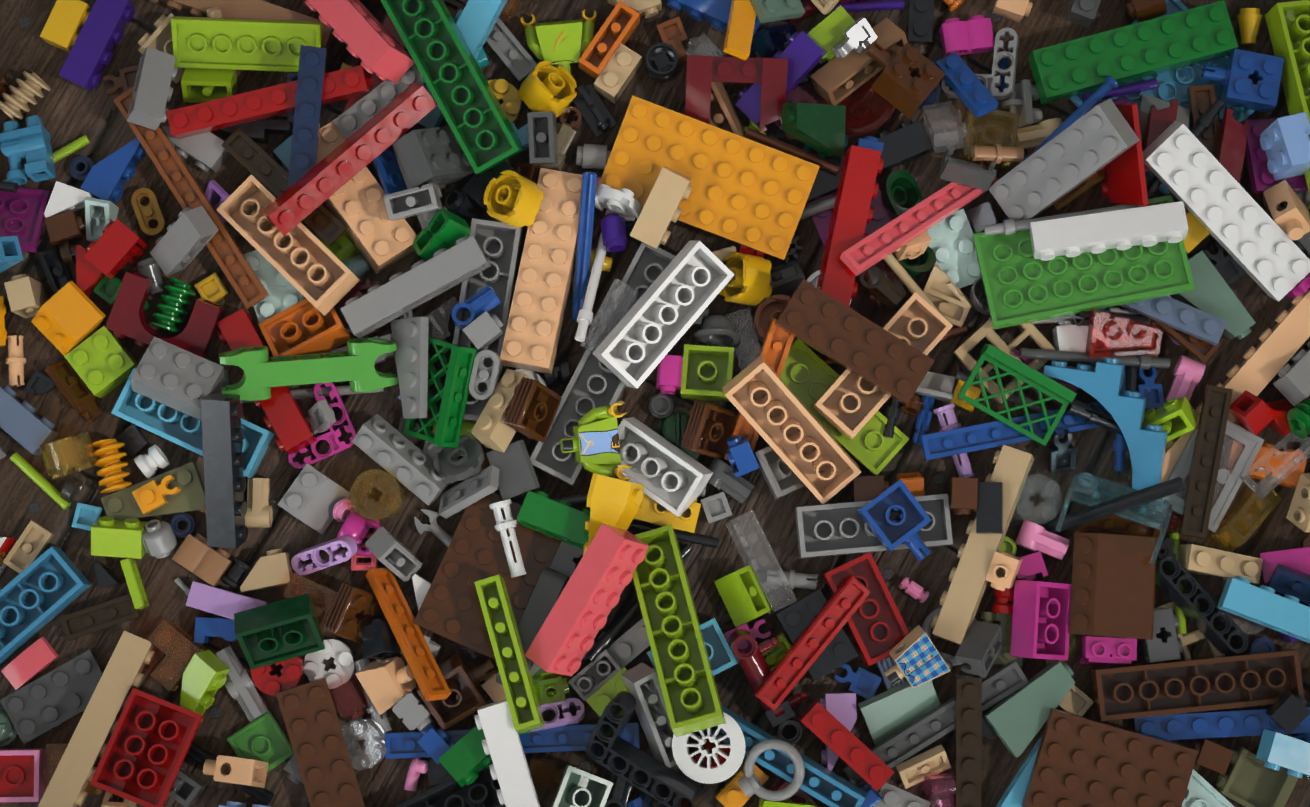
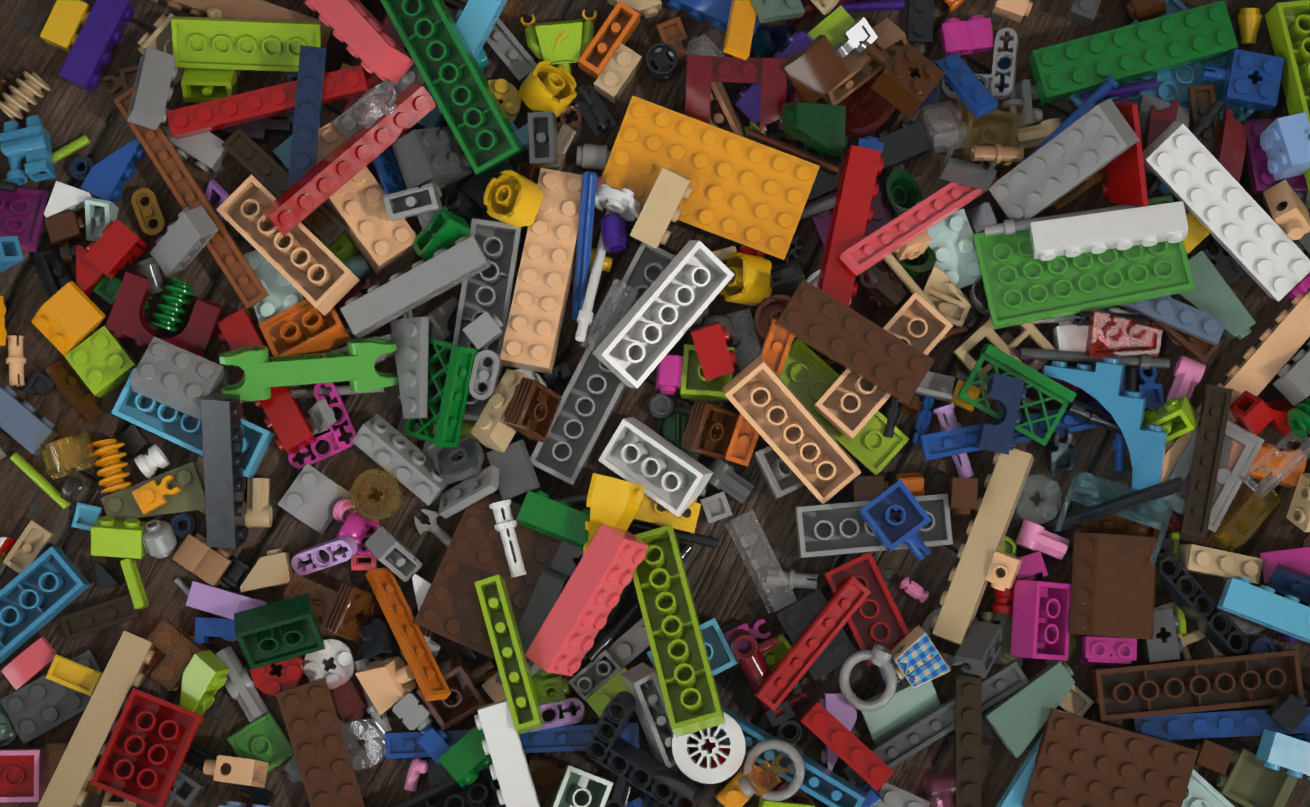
tan brick [4,274,47,319] -> none
yellow tile [194,272,229,303] -> none
blue piece [452,285,501,329] -> none
torso [560,401,632,480] -> none
lime brick [714,565,771,627] -> none
blue brick [726,435,760,478] -> none
blue plate [835,664,883,699] -> none
tan plate [896,745,951,789] -> none
black tile [976,482,1003,534] -> none
none -> yellow tile [45,654,103,697]
none -> clear plate [351,83,397,129]
none -> red brick [690,321,738,381]
none -> clear orange plate [744,753,793,797]
none -> reddish brown slope [781,35,849,103]
none -> light grey piece [839,644,897,712]
none -> dark blue arch [974,373,1027,455]

